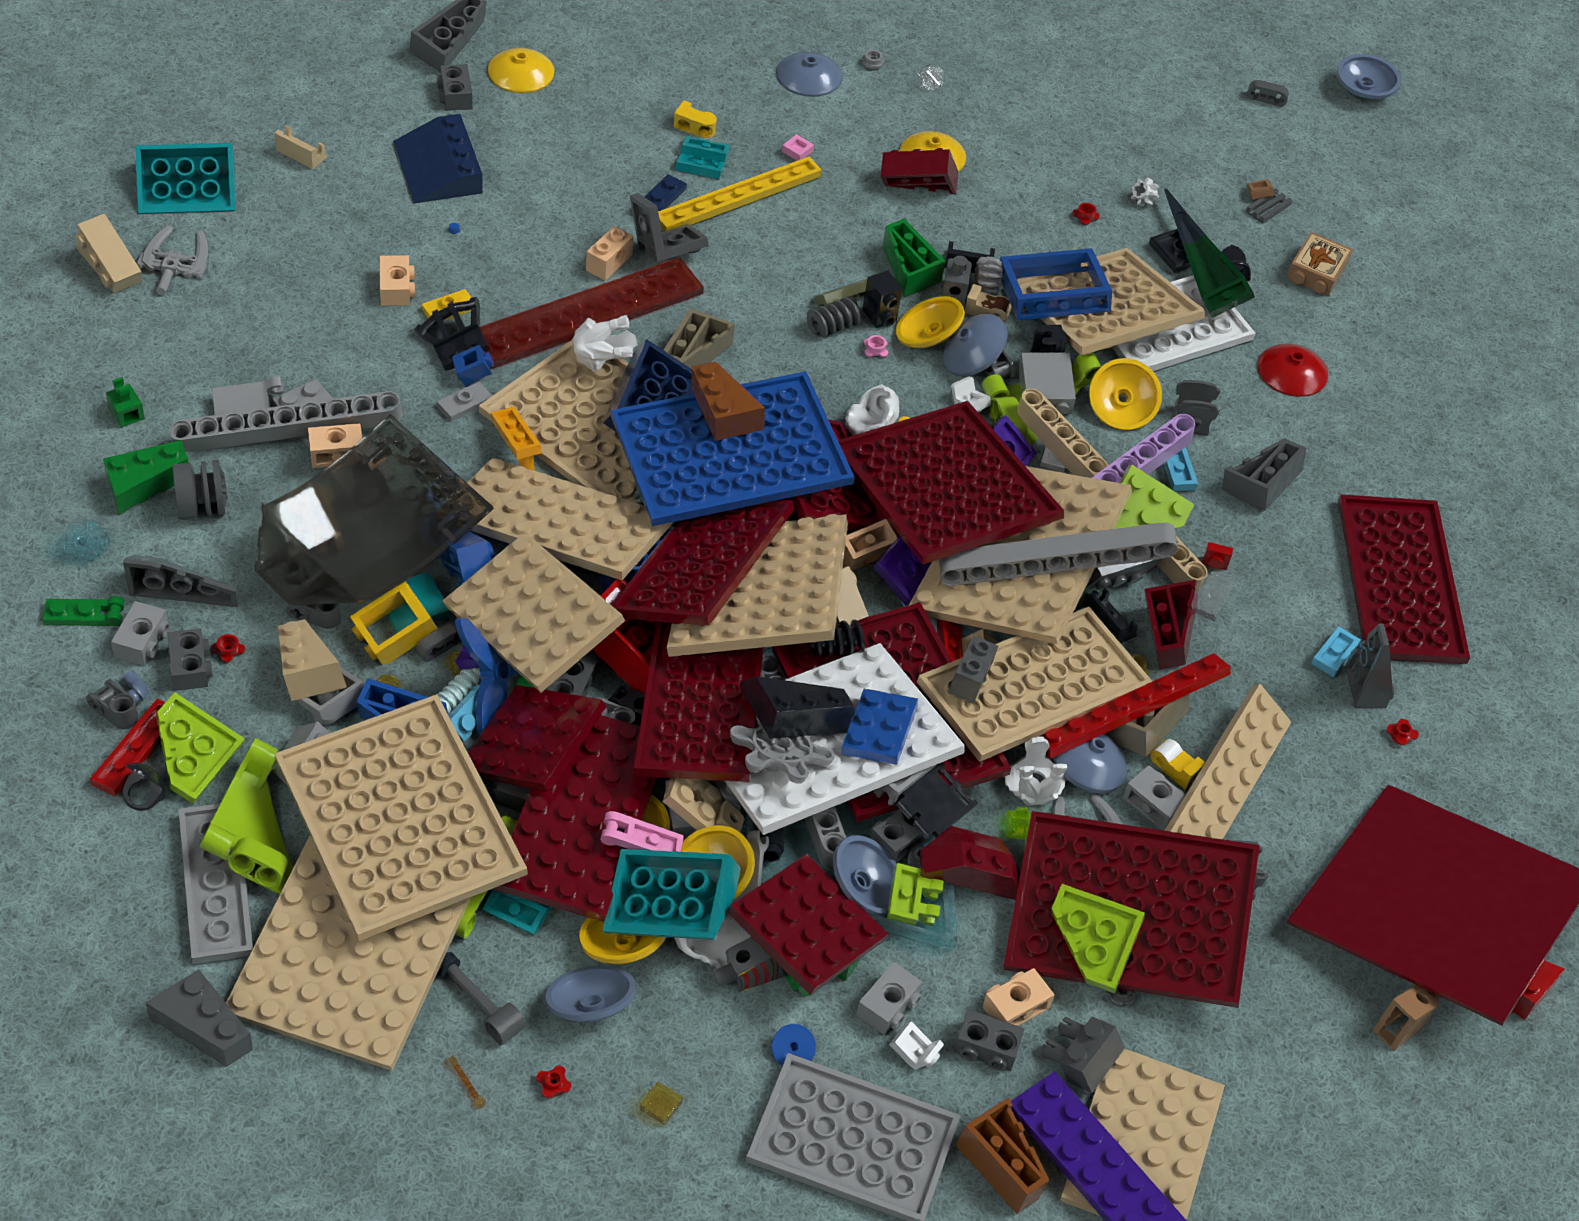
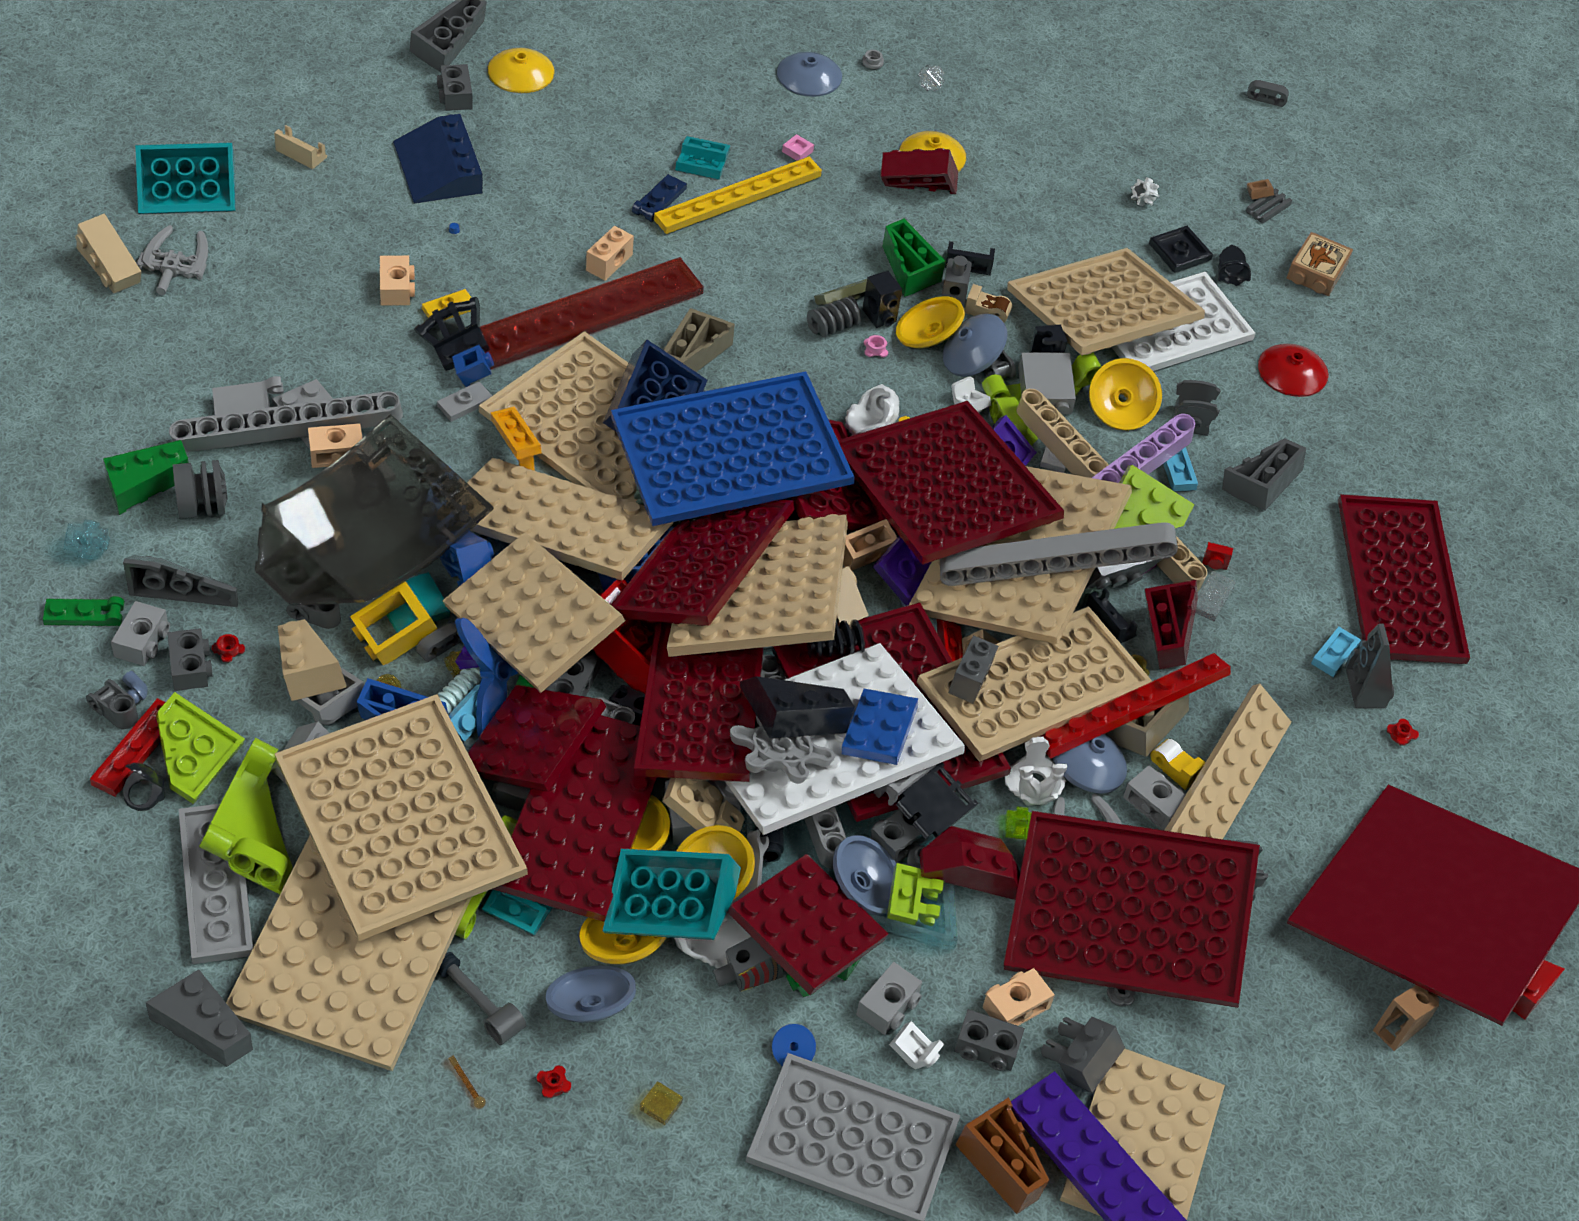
green brick [106,377,145,428] -> none
white piece [572,315,638,372] -> none
bright pink plate [600,811,684,852] -> none
dark grey bracket [629,193,709,262] -> none
yellow leg [673,100,717,138] -> none
dark orange wedge [691,361,765,441] -> none
light grey gear [973,256,1003,296] -> none
blue window [1000,248,1112,320] -> none
lime plate [1052,884,1145,993] -> none
red plate [1072,202,1100,225] -> none
dark green plate [1164,188,1255,318] -> none
sand blue dish [1337,54,1401,100] -> none

